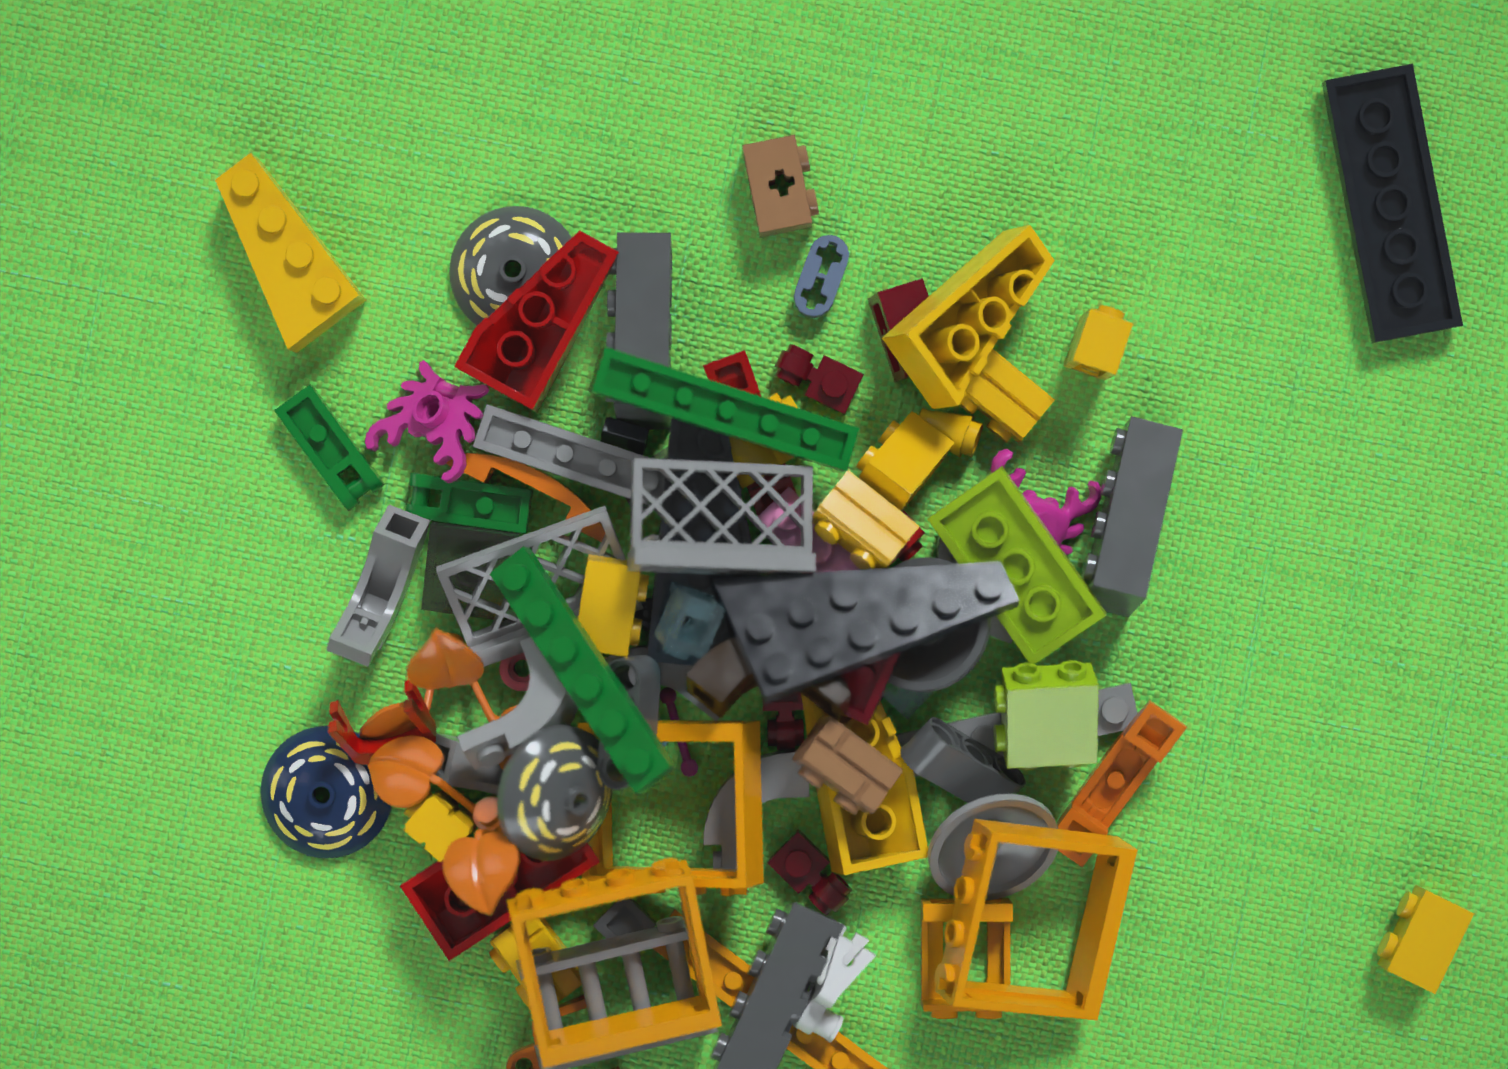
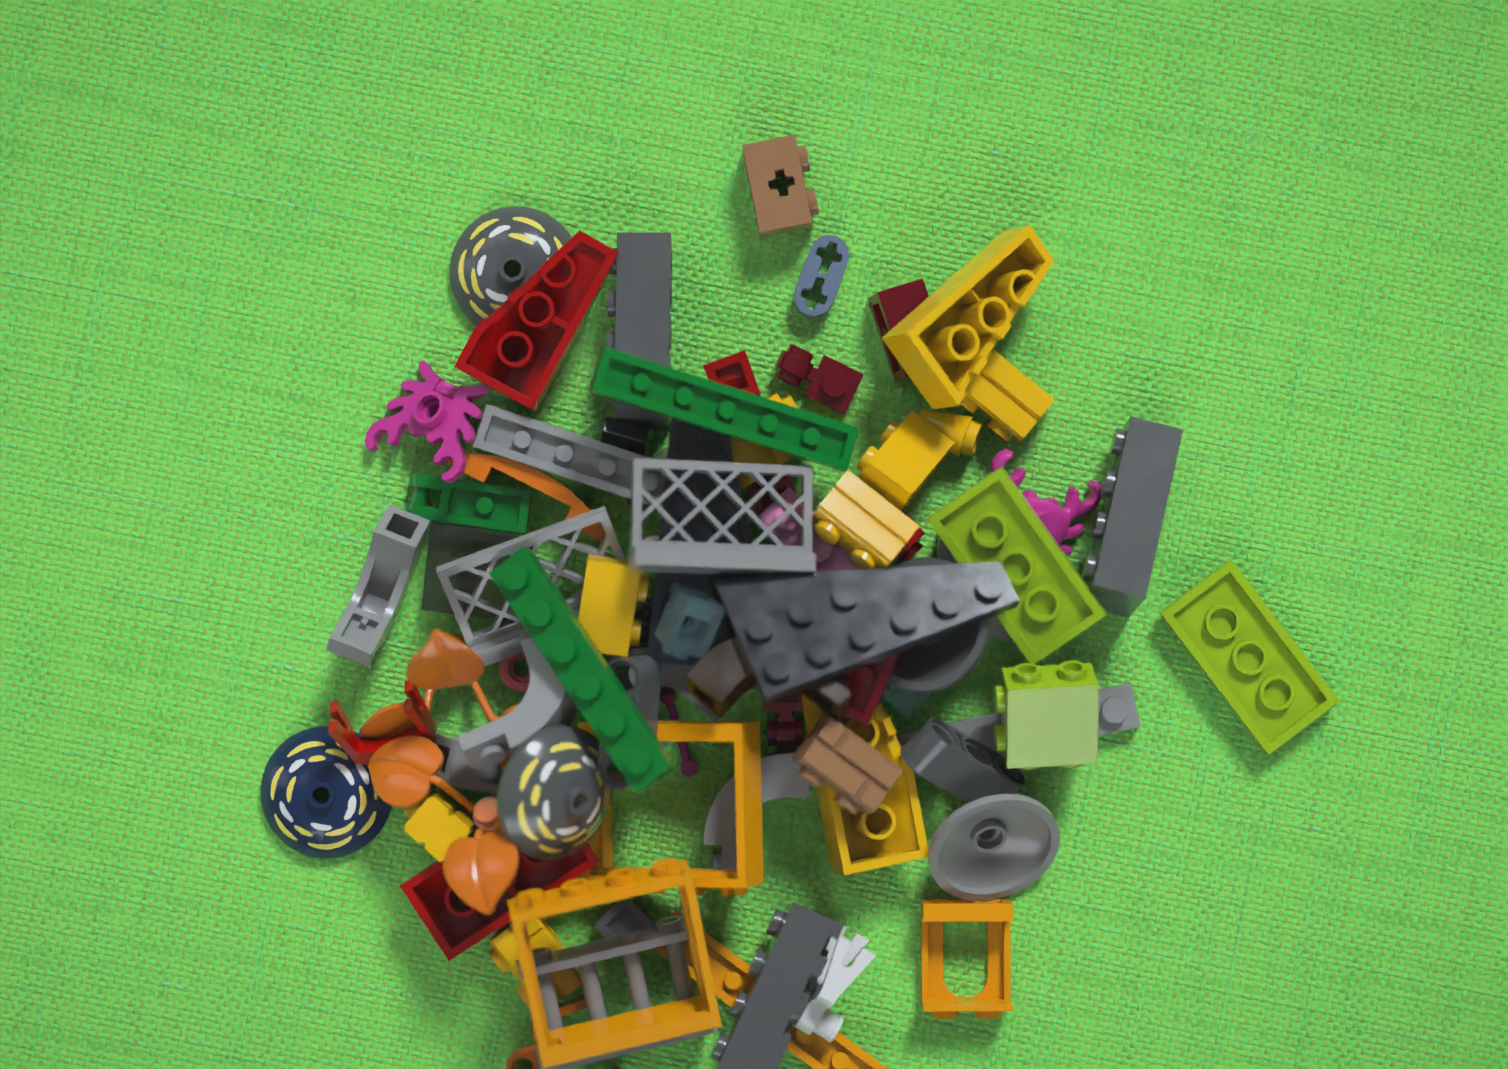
yellow wedge [215,153,366,353] -> none
green plate [274,384,385,511] -> none
dark red plate [767,829,852,915] -> none
light orange window [935,819,1138,1021] -> none
orange slope [1057,700,1187,867] -> none
yellow brick [1063,305,1134,380] -> none
black plate [1322,64,1463,343] -> none
yellow brick [1377,885,1474,994] -> none
none -> lime plate [1159,560,1340,755]

